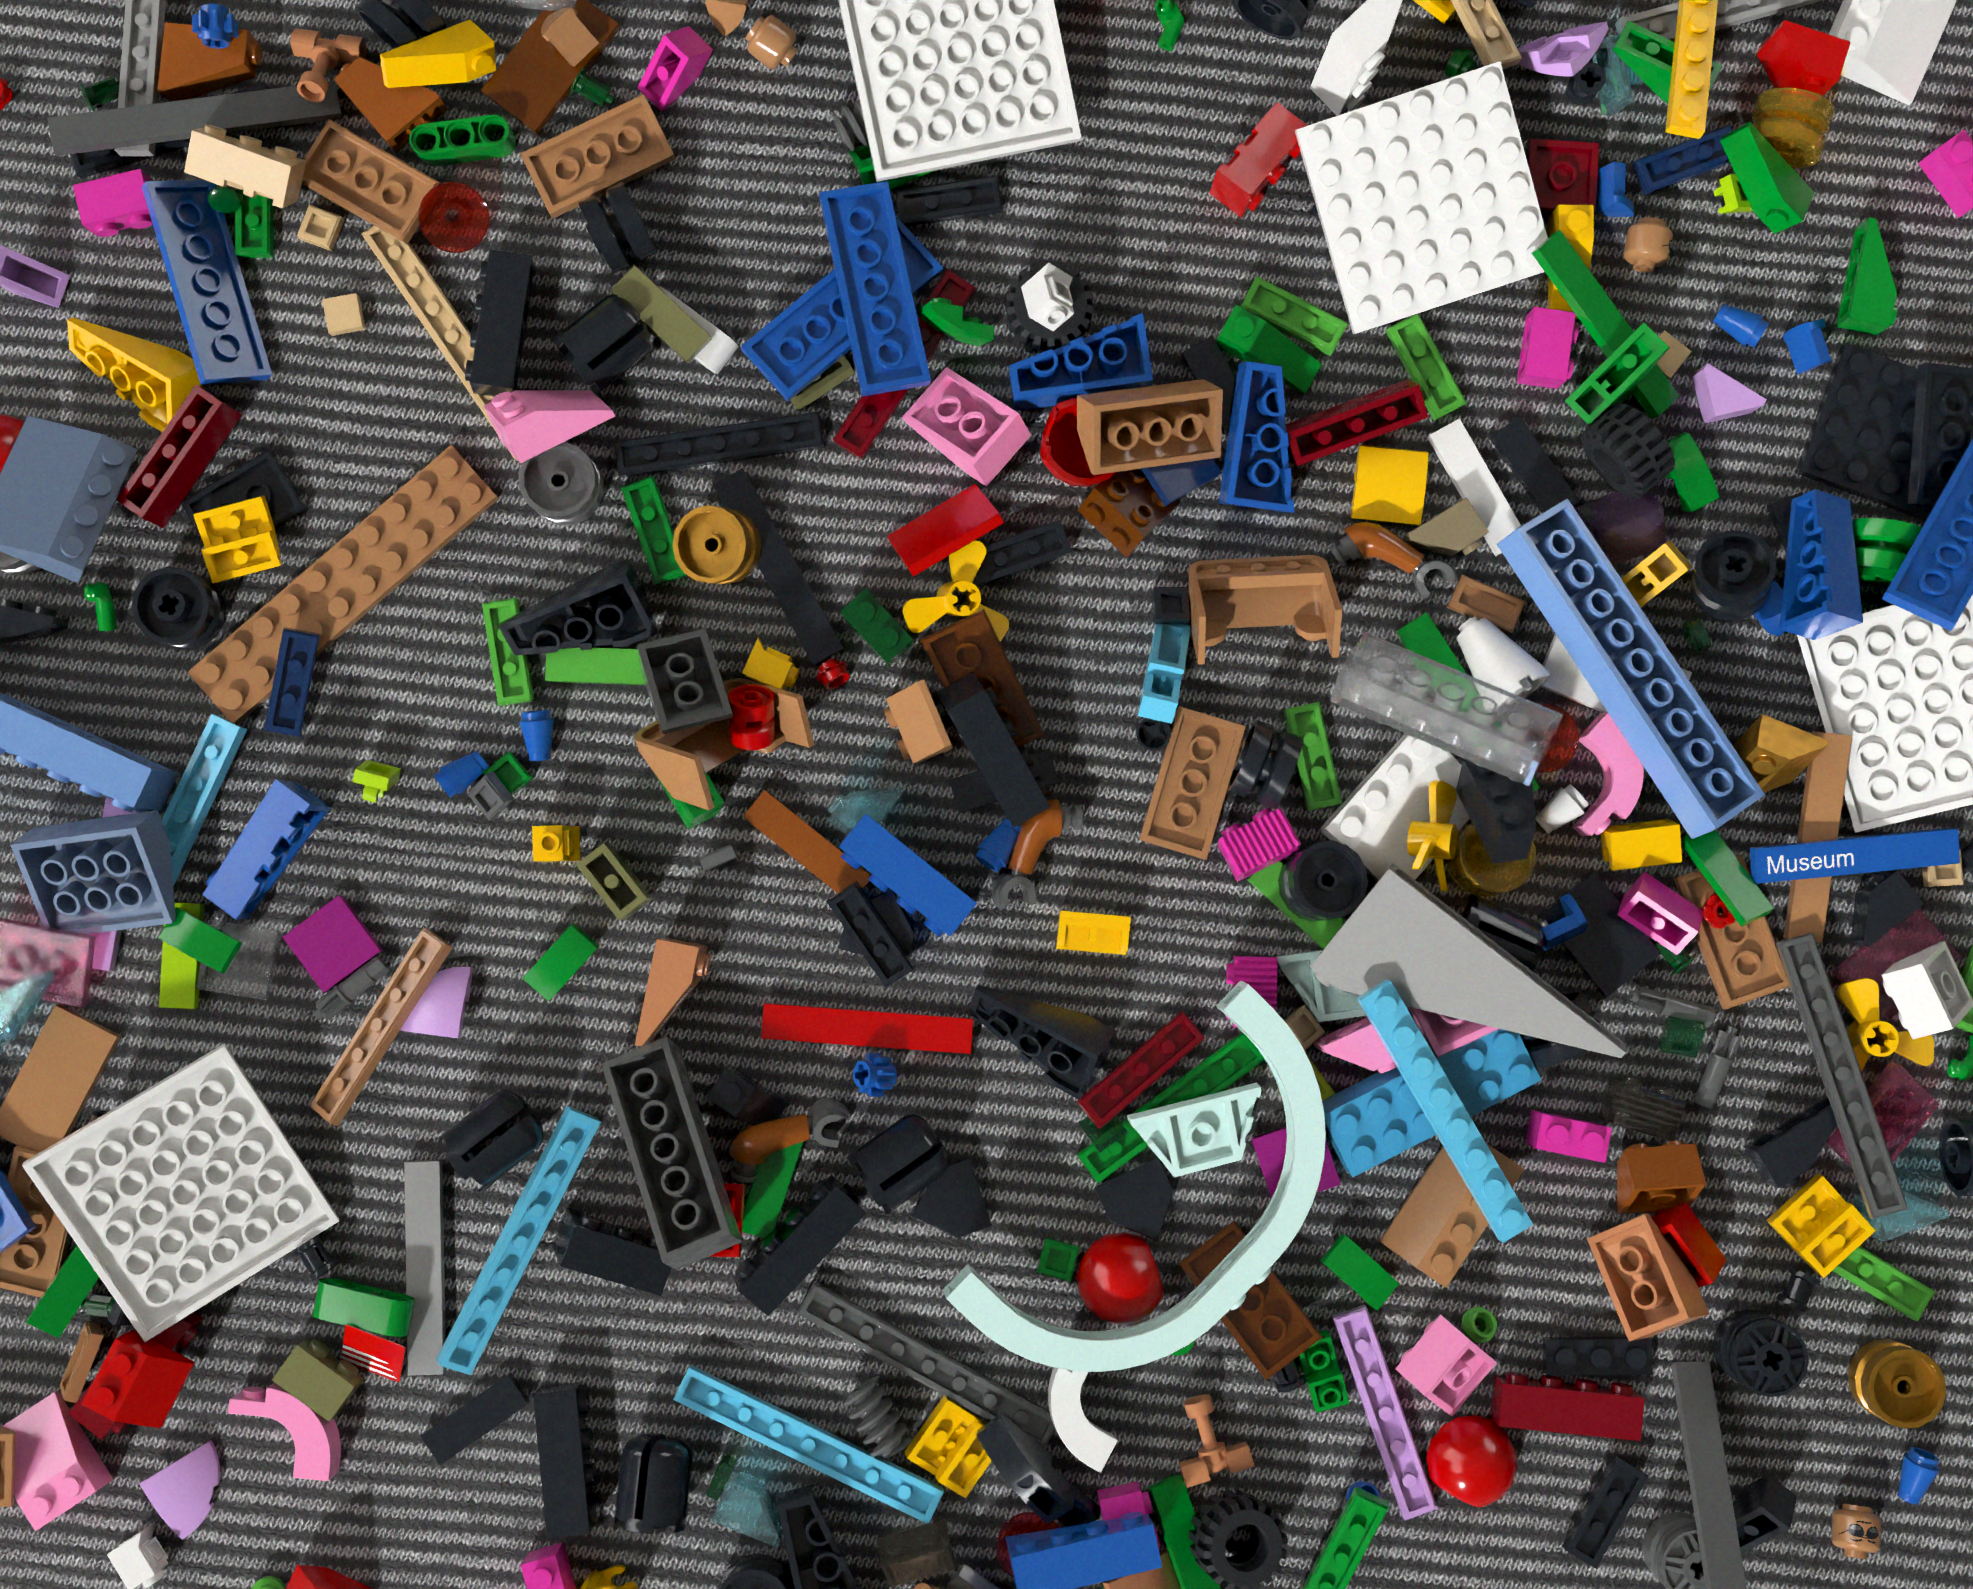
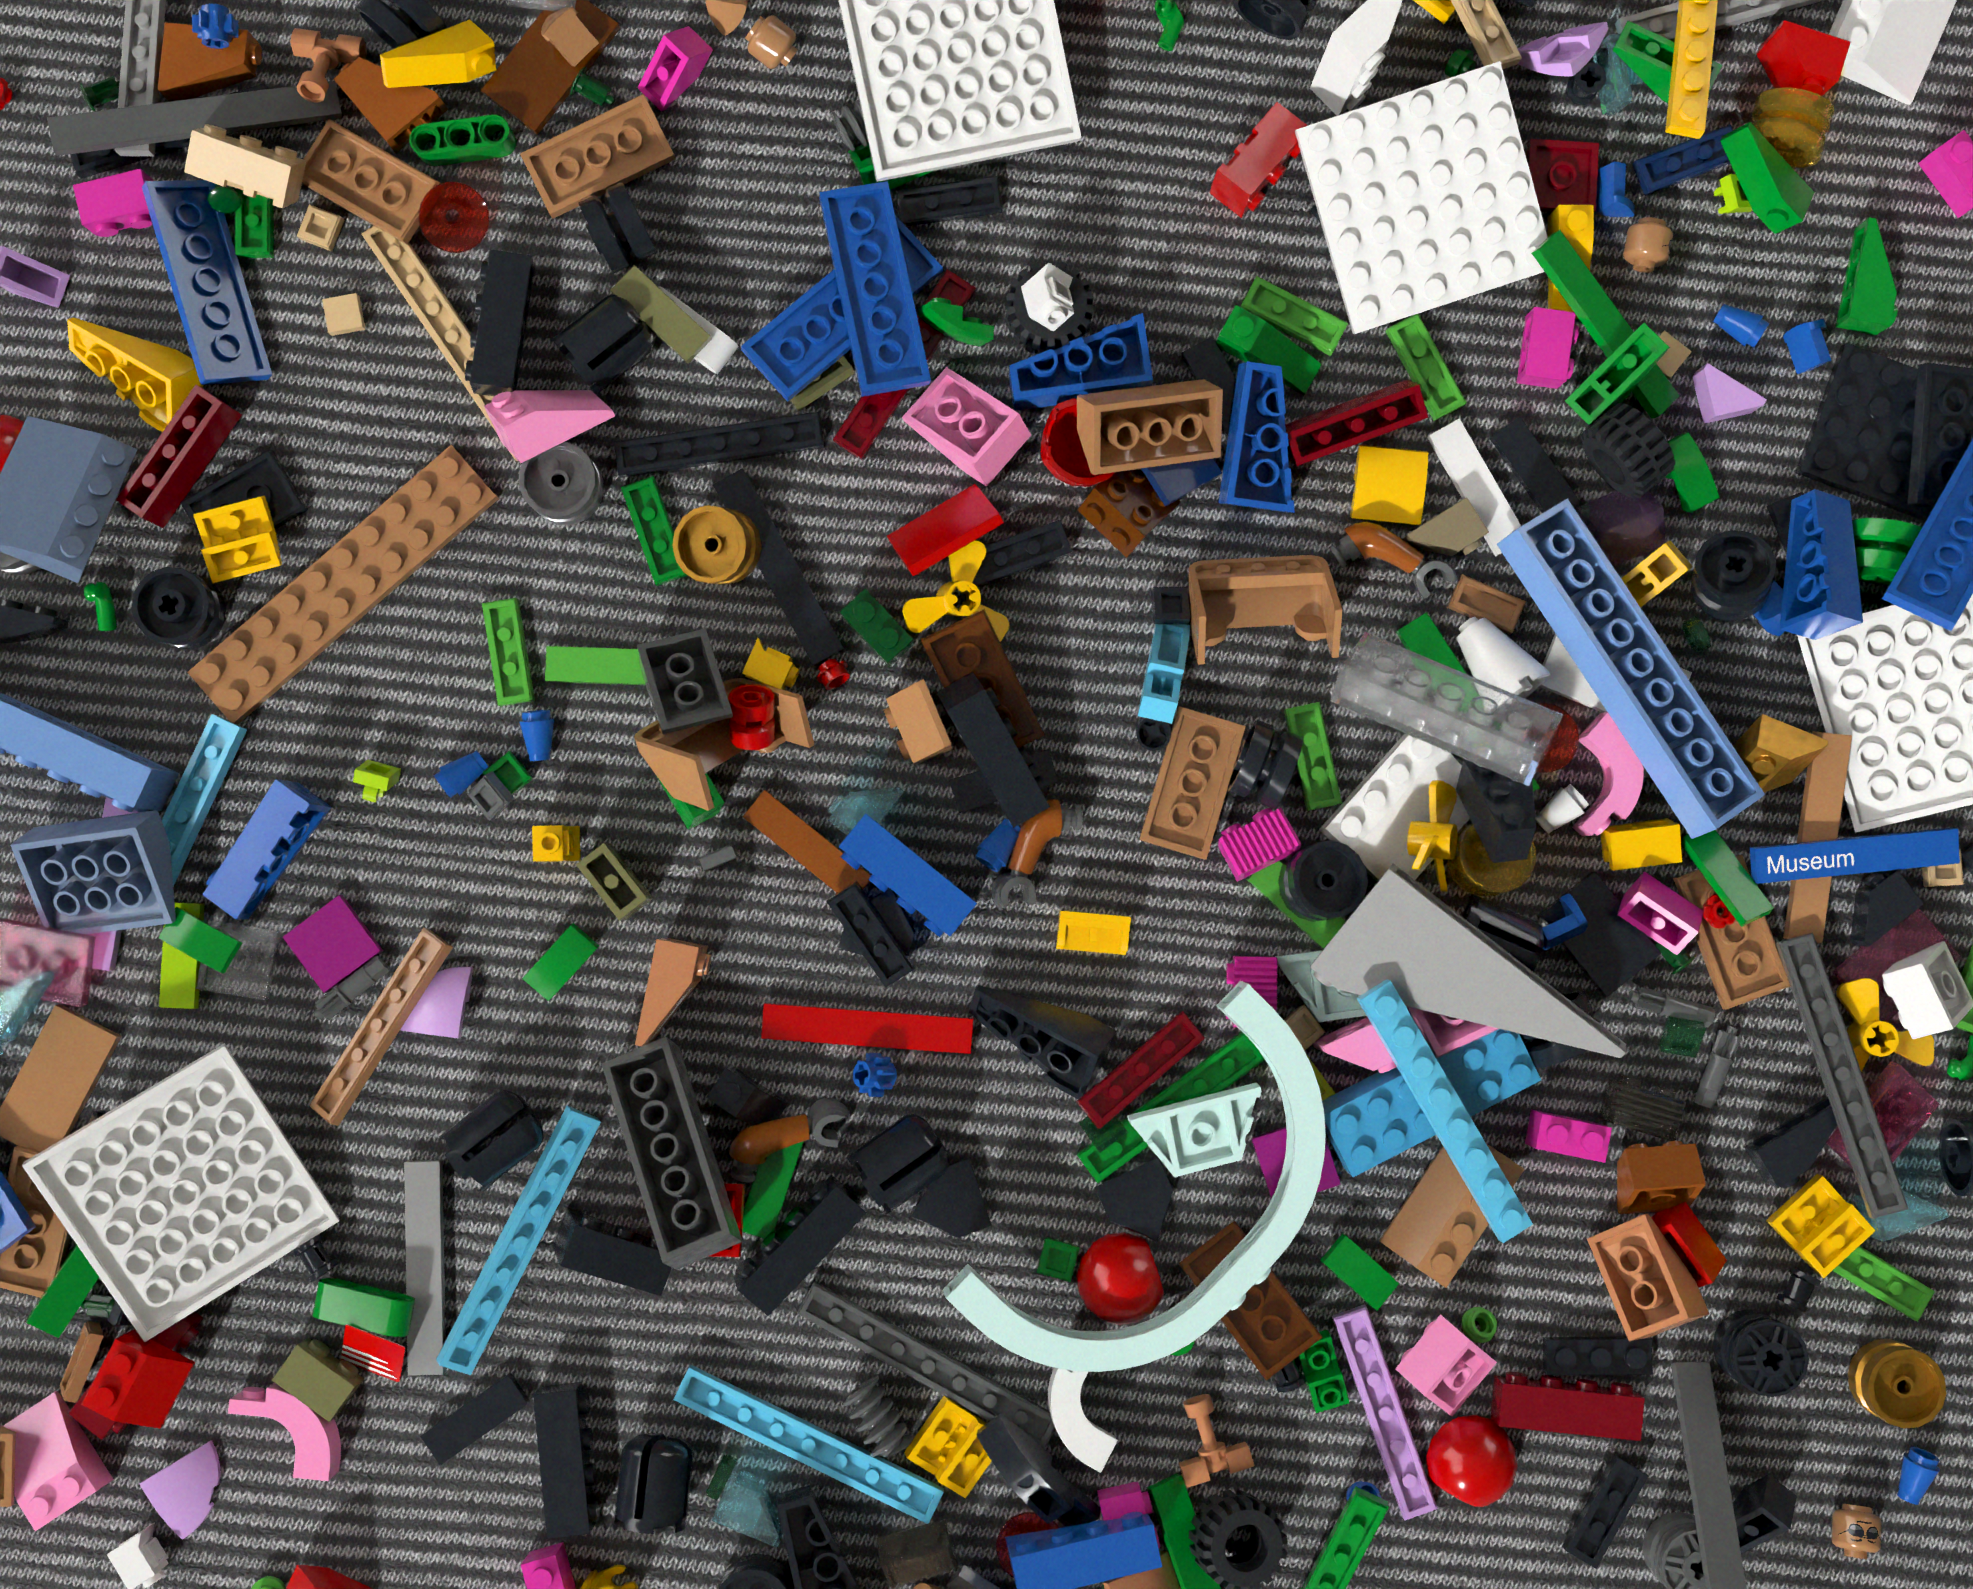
dark blue tile [264,627,320,737] -> none
black wedge [498,558,657,656] -> none

